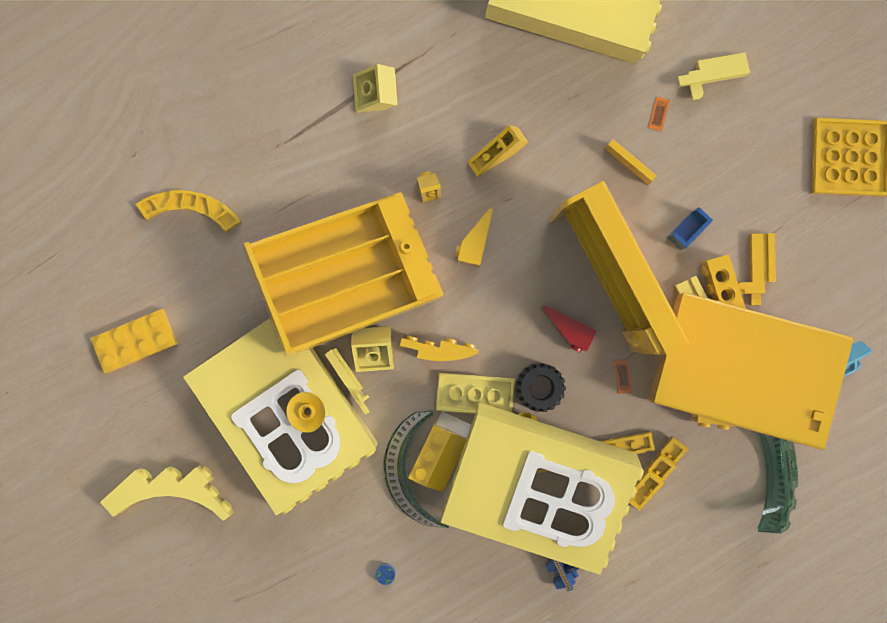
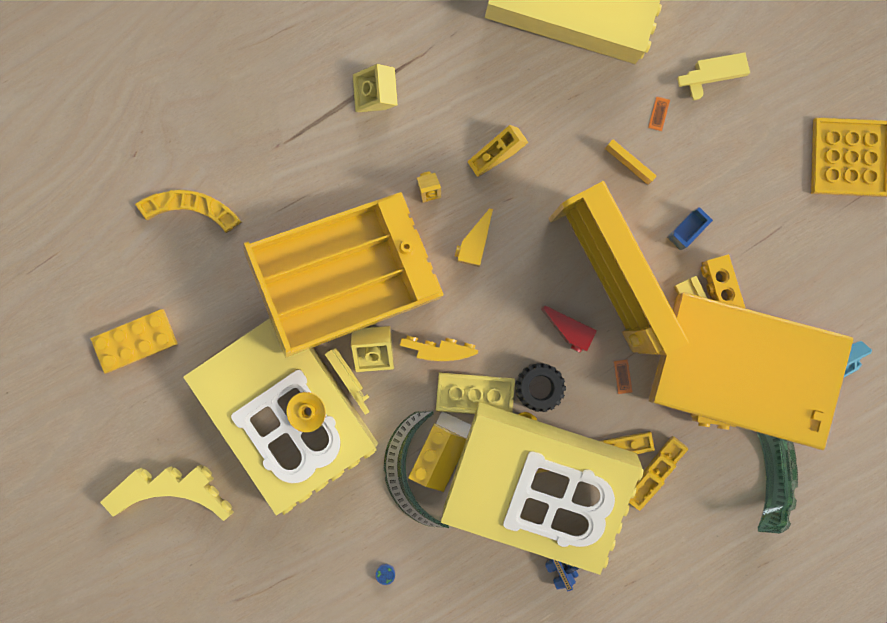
yellow piece [738,233,776,305] -> none

